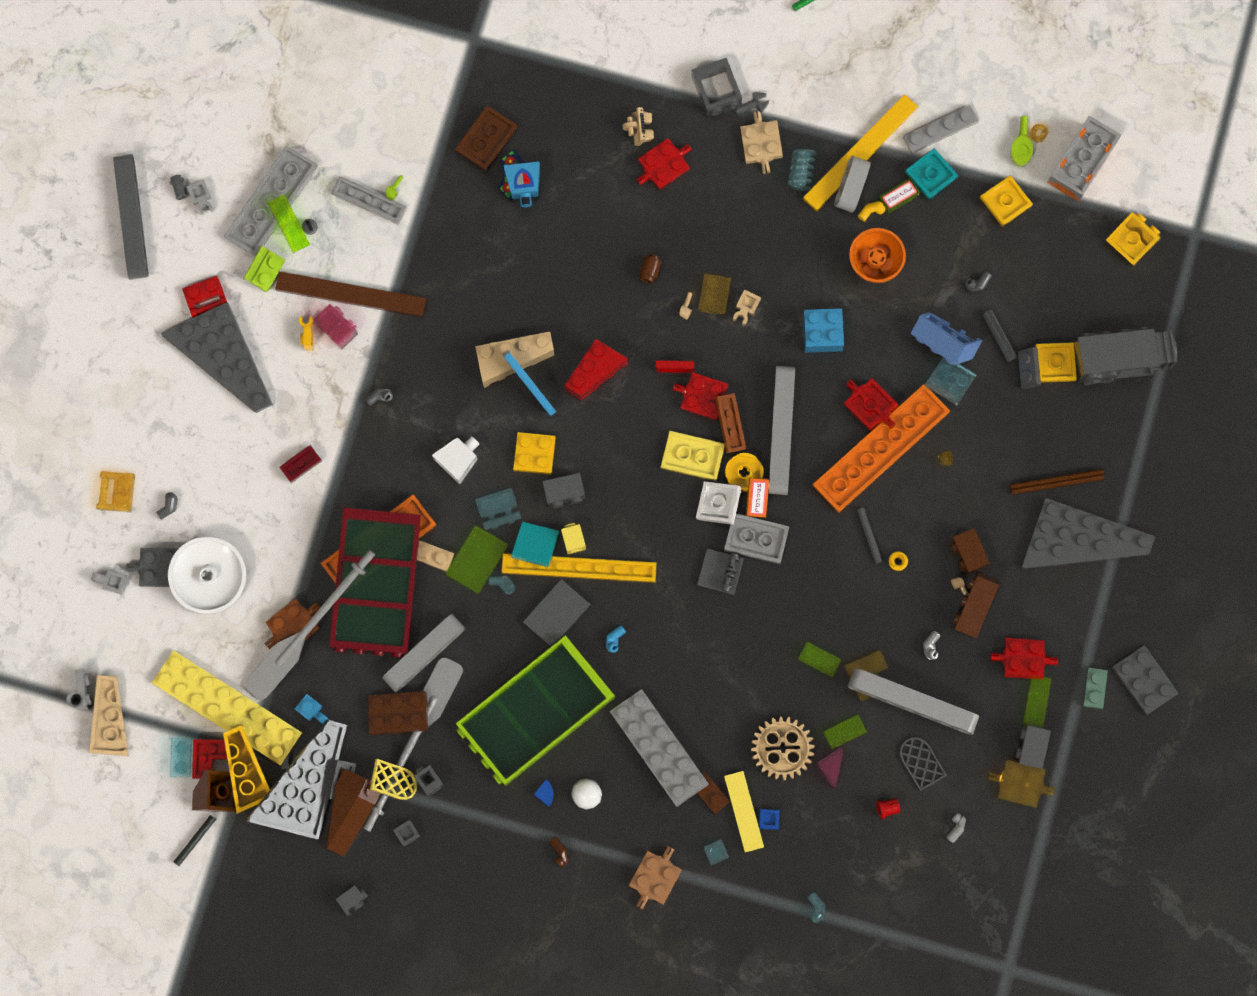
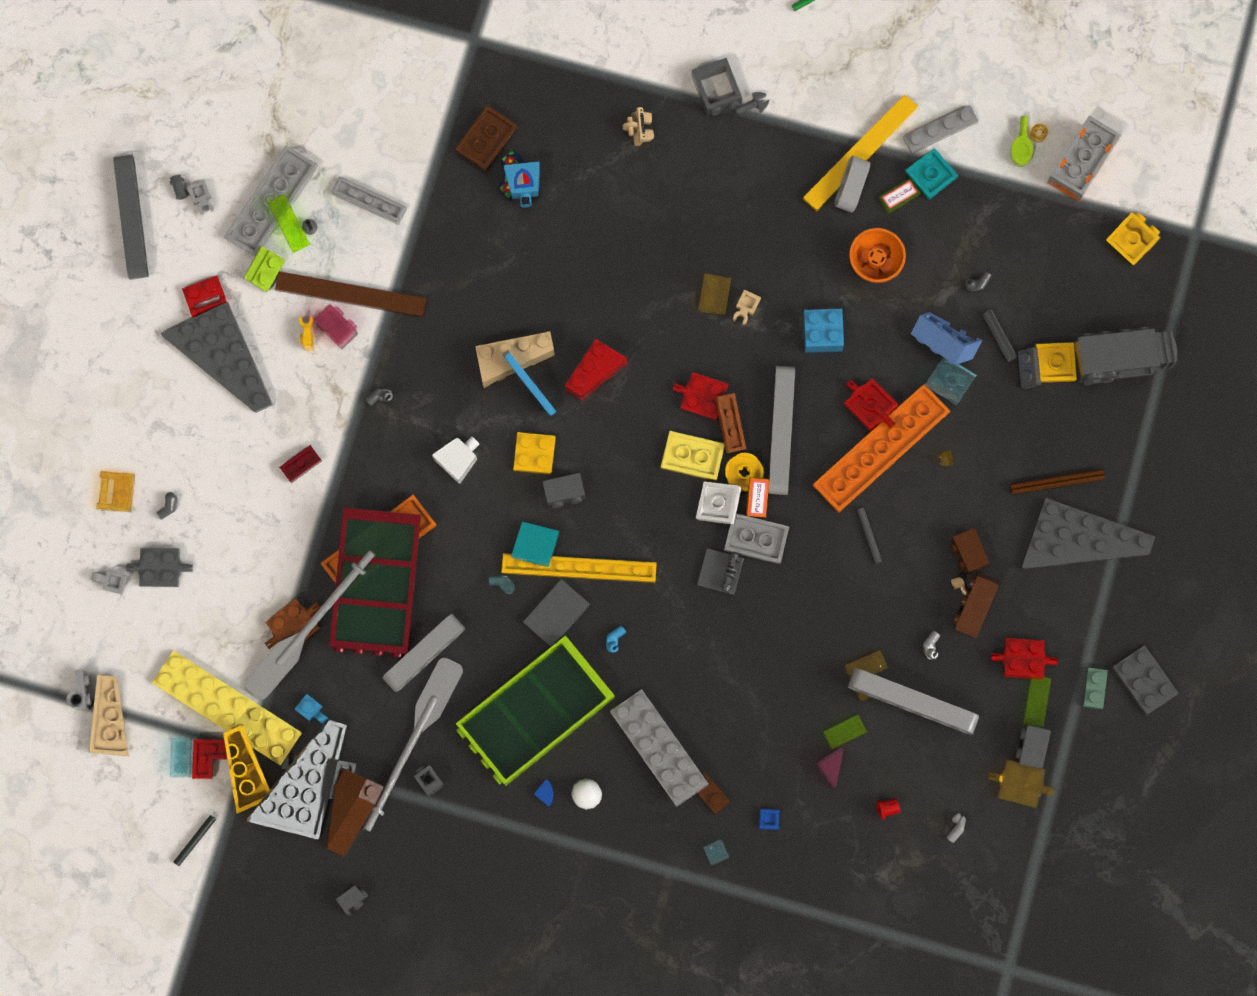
white dish [168,537,246,614] -> none
reddish brown slope [192,770,236,812] -> none
reddish brown plate [368,691,428,735] -> none
light yellow window [370,759,417,800] -> none
lime hand [385,175,403,200] -> none
dark grey plate [393,820,421,847] -> none
tan plate [411,540,455,572] -> none
clear neon green tile [446,525,509,594] -> none
clear light blue plate [475,488,521,530] -> none
reddish brown arm [549,837,569,867] -> none
light yellow brick [561,523,586,554] -> none
medium nougat plate [628,846,682,909] -> none
red plate [636,138,692,190] -> none
reddish brown brick [639,254,662,284] -> none
red tile [656,361,694,373] -> none
tan hand [679,292,692,319] -> none
light yellow tile [724,771,764,852] -> none
tan plate [740,111,783,174] -> none
tan gear [751,716,815,781] -> none
clear light blue piece [788,149,816,191] -> none
clear neon green plate [798,642,842,677] -> none
clear light blue arm [807,892,826,923] -> none
yellow arm [857,201,886,222] -> none
yellow plate [888,552,908,571] -> none
dark grey window [900,737,947,791] -> none
yellow plate [980,175,1033,227] -> none

